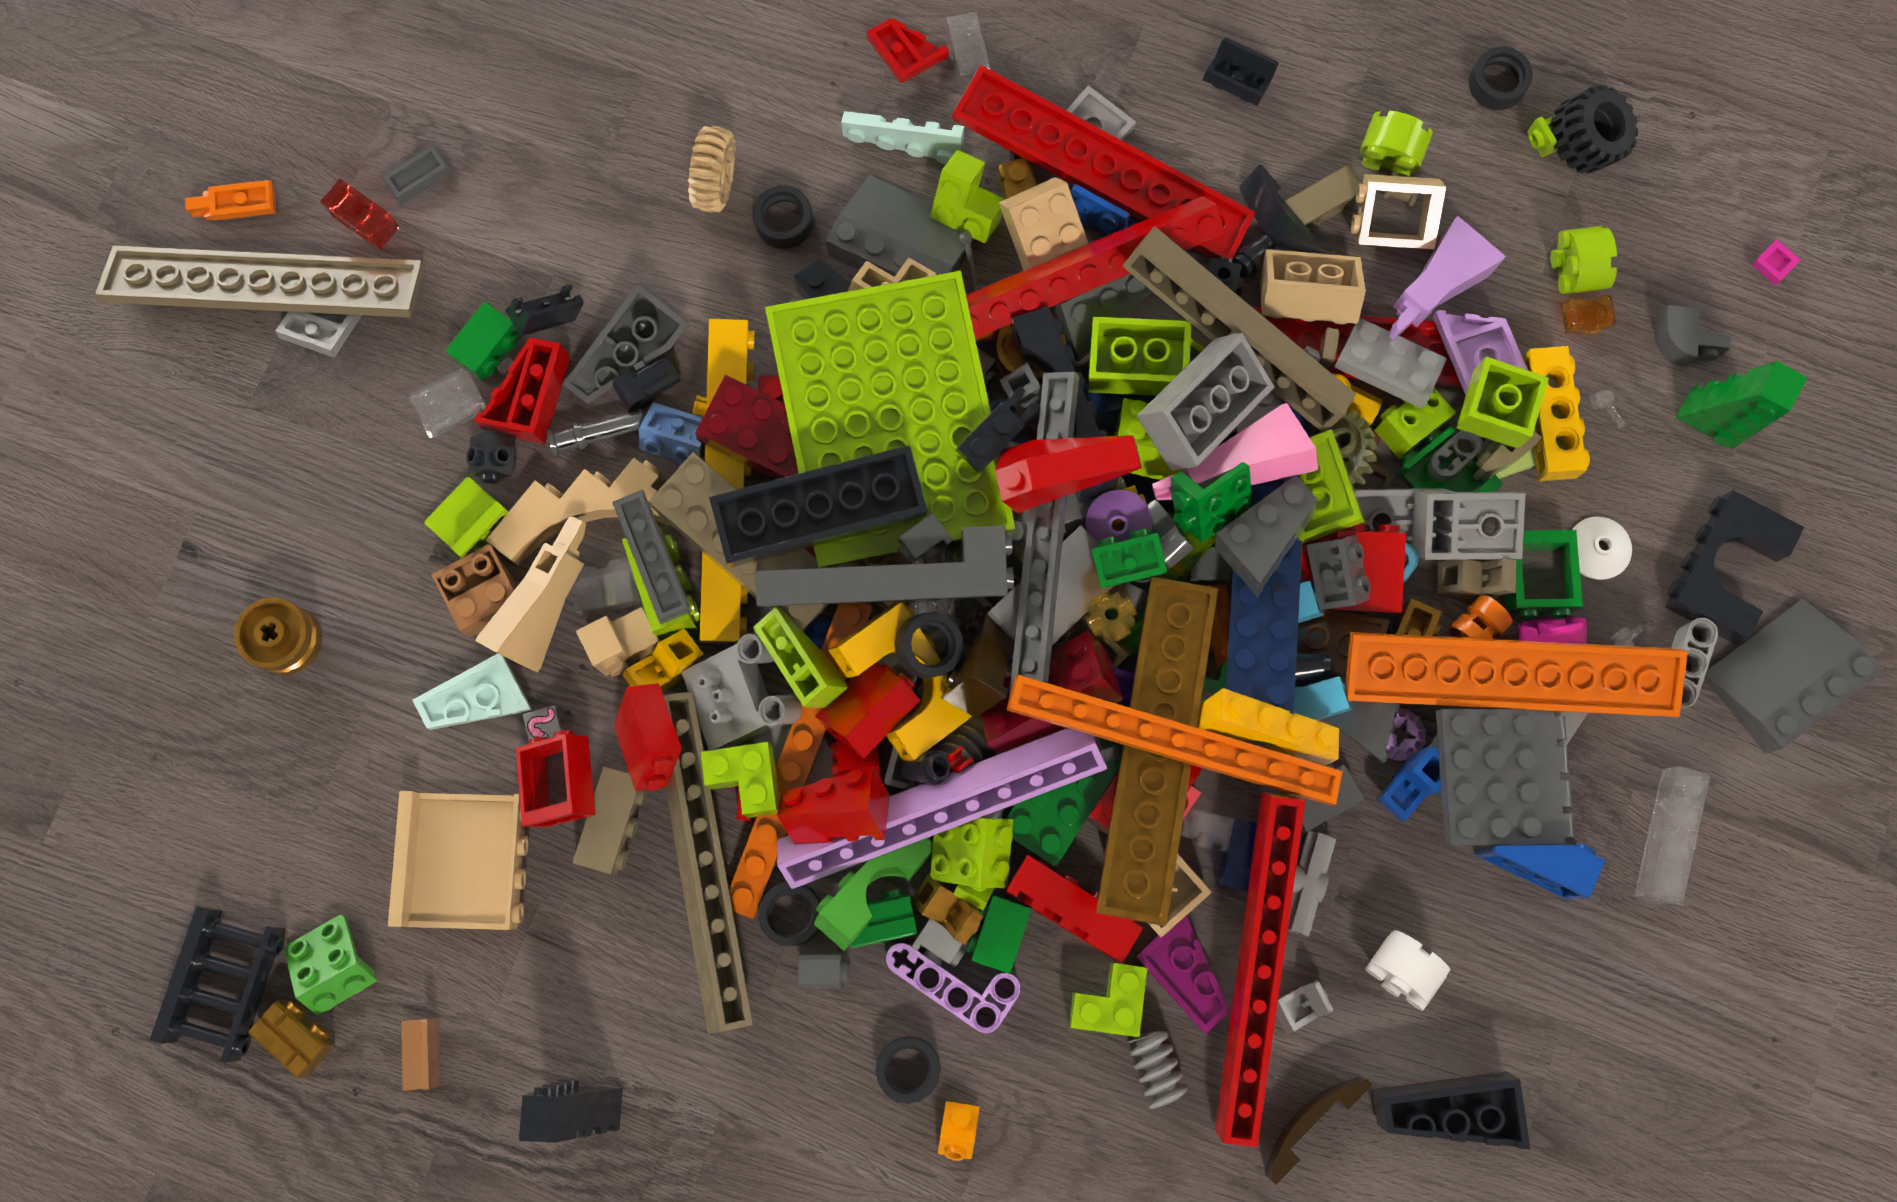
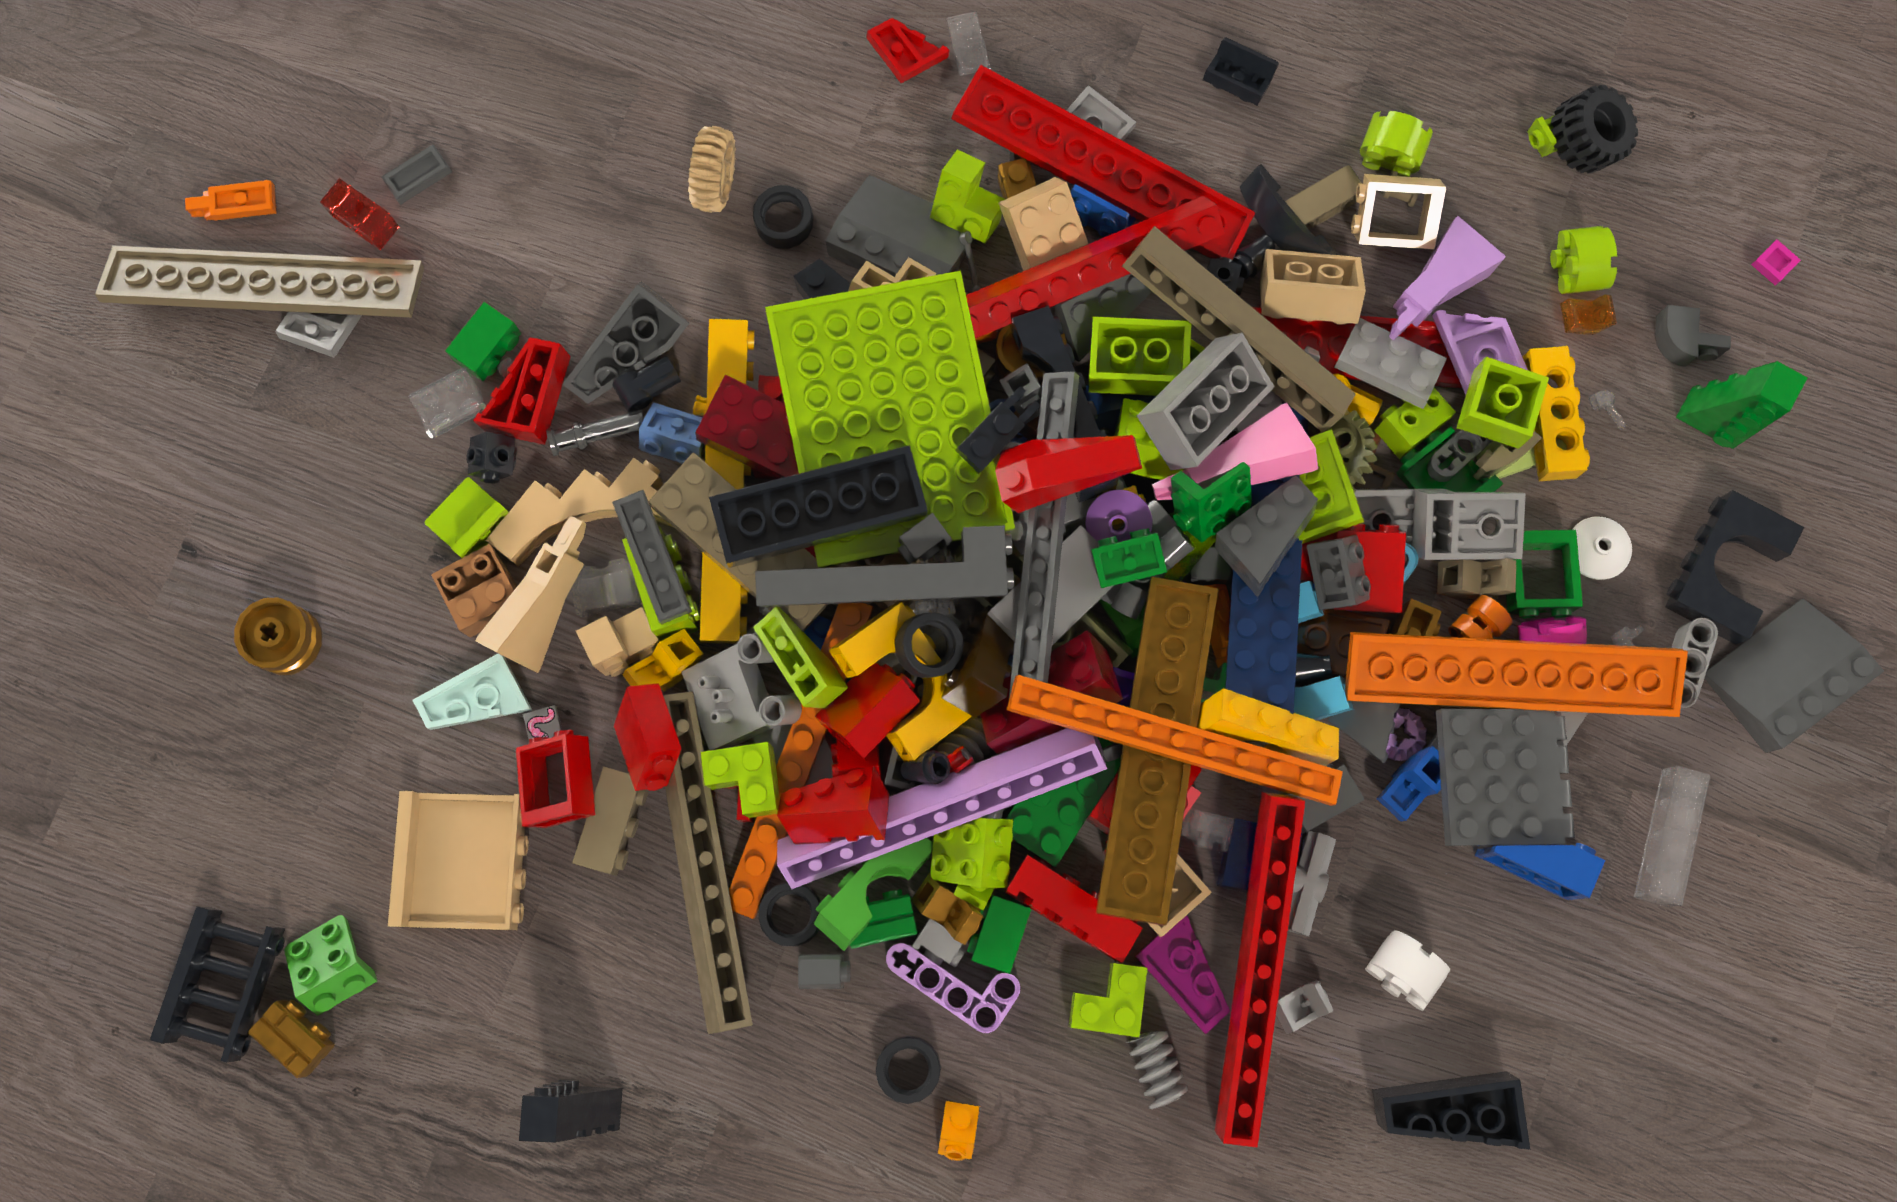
medium nougat panel [401,1018,441,1091] -> none
black hinge [505,284,584,336] -> none
light aqua wing [841,111,964,164] -> none
clear yellow brick [1085,591,1137,642] -> none
dark brown slope [1265,1078,1372,1185] -> none
dark tan tile [1318,328,1339,370] -> none
black tyre [1469,46,1533,111] -> none

